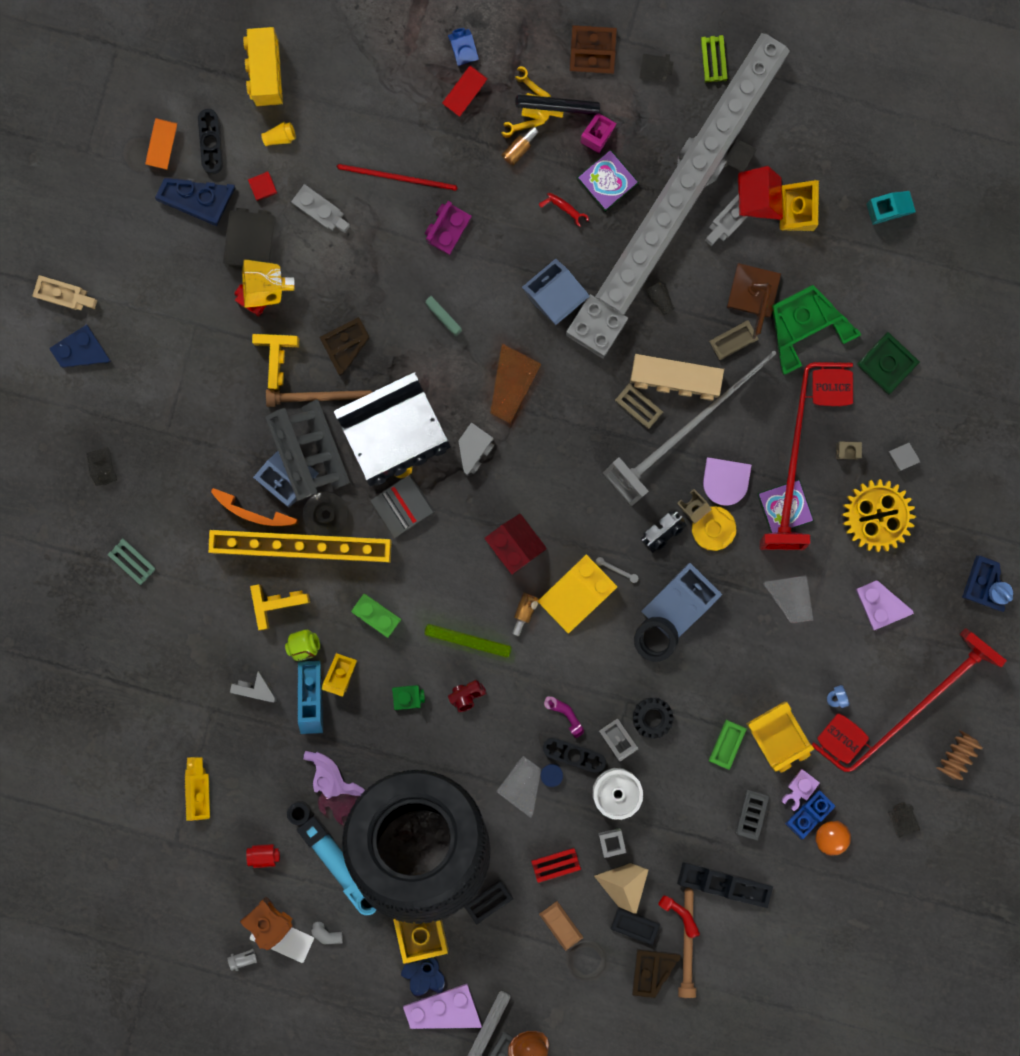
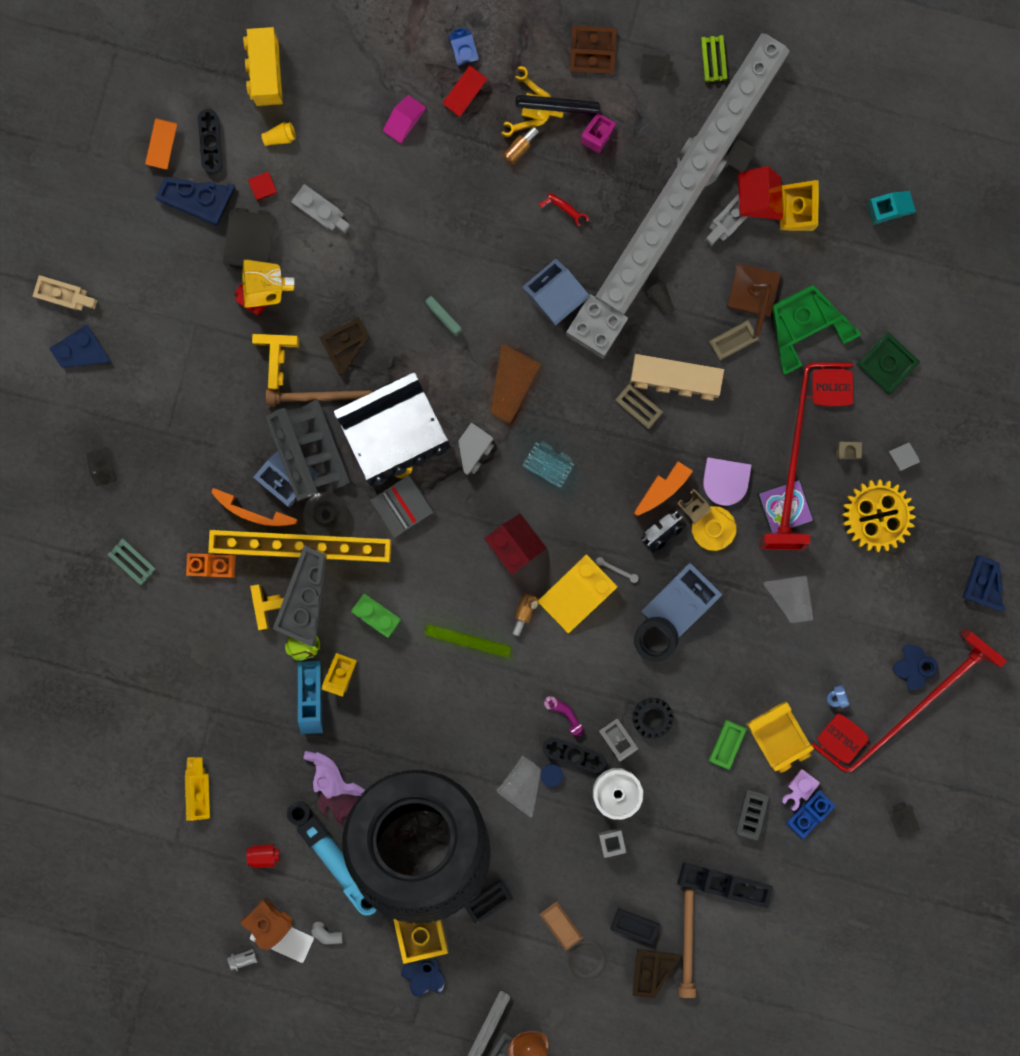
light grey slope [230,671,277,703] -> none
red axle [336,164,458,191] -> none
green bracket [392,685,425,710] -> none
lavender wing [403,984,482,1029] -> none
magenta bracket [425,201,472,256] -> none
dark red plate [448,679,487,712] -> none
red tile [531,848,581,883] -> none
tile [576,149,639,212] -> none
tan slope [594,863,648,913] -> none
light grey piece [603,351,776,506] -> none
red piece [658,895,700,938] -> none
orange hair [815,821,851,856] -> none
lavender wing [855,580,914,630] -> none
medium nougat piece [936,730,983,780] -> none
medium blue tile [989,582,1013,604] -> none
none -> orange slope [186,553,236,578]
none -> dark grey wing [273,545,327,647]
none -> dark pink slope [383,95,426,144]
none -> clear light blue brick [522,441,574,489]
none -> orange slope [633,462,693,517]
none -> dark blue plate [892,645,938,690]

